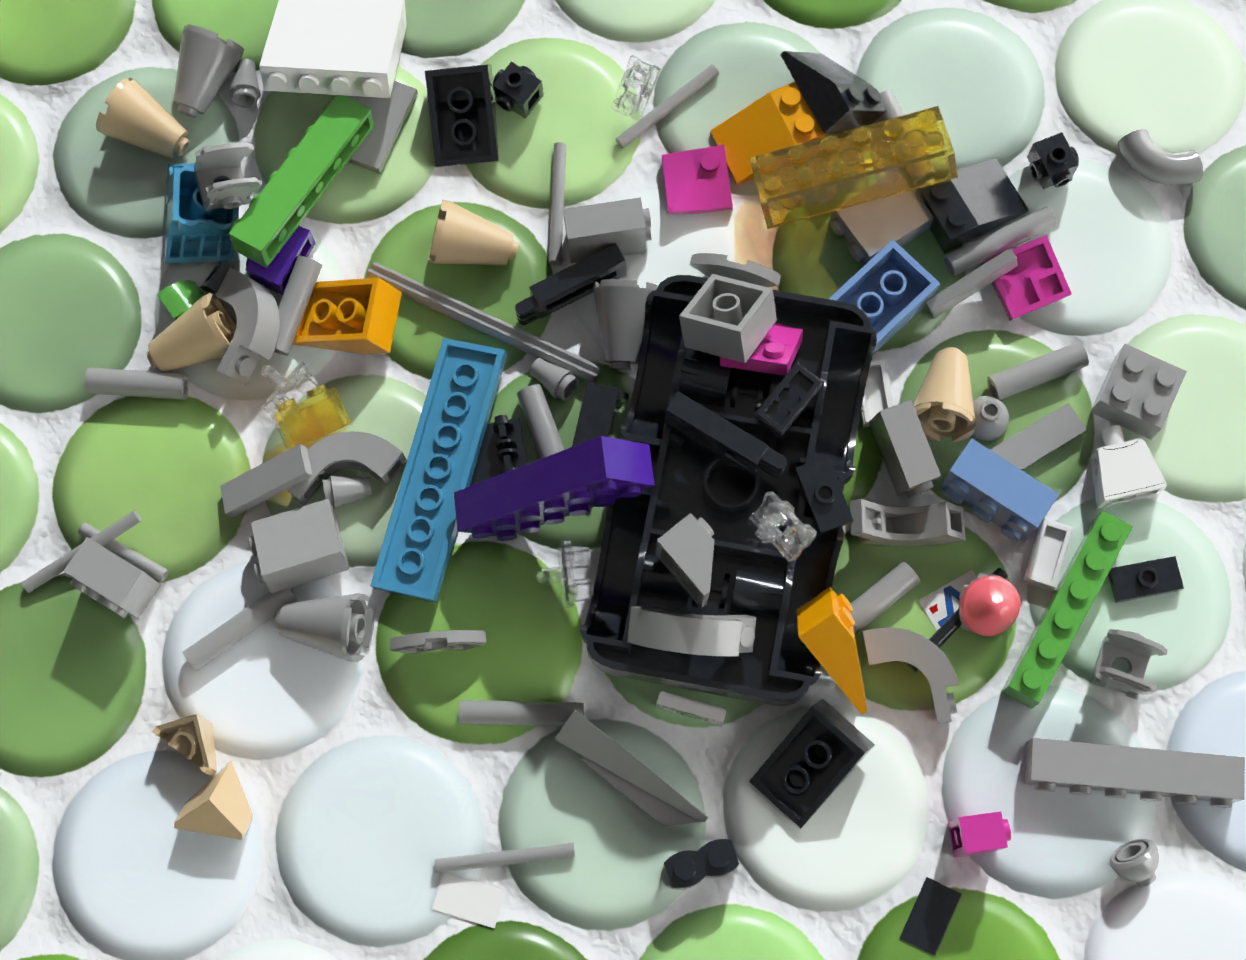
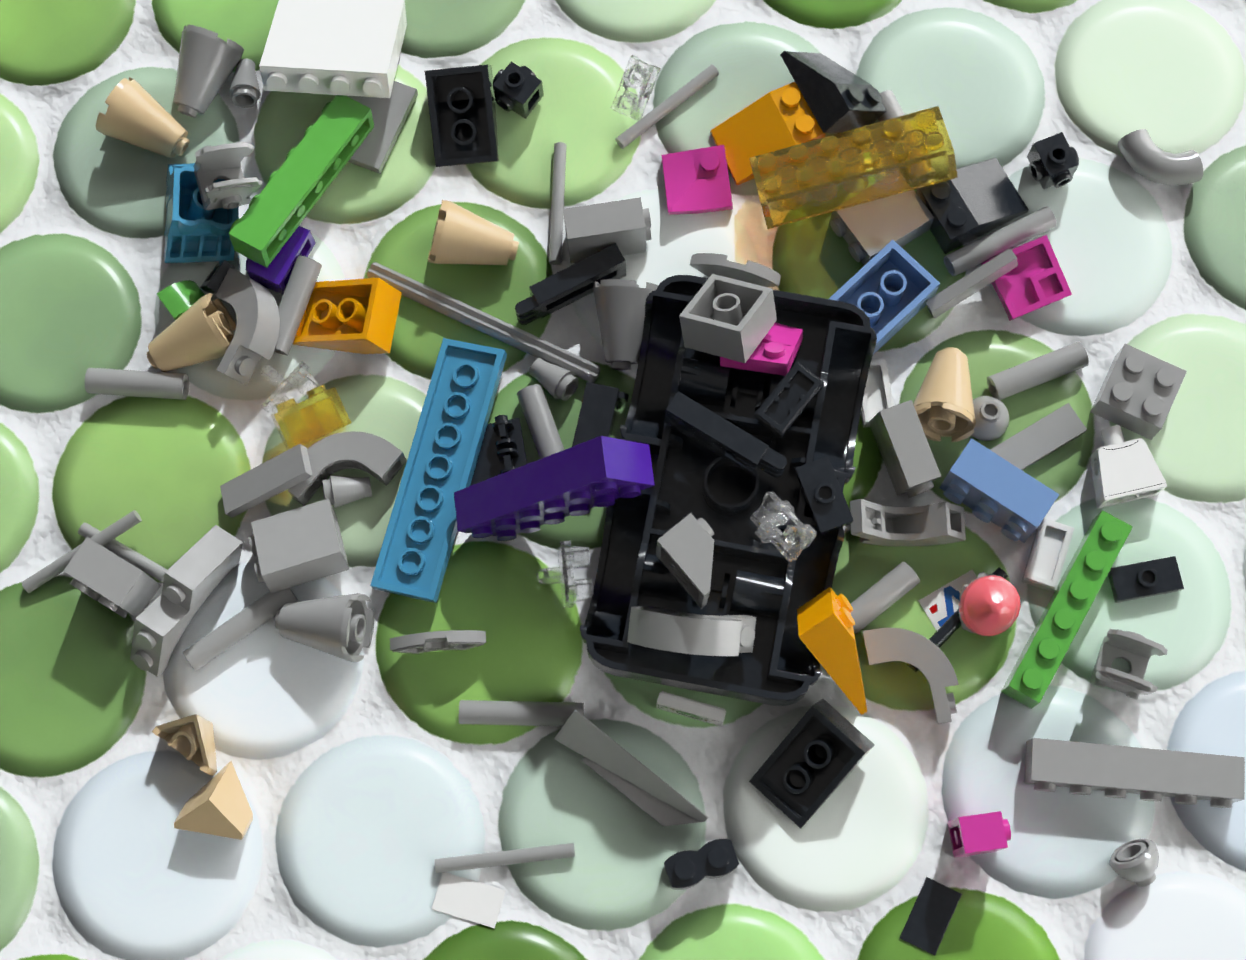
none -> light grey arch [130,525,243,677]

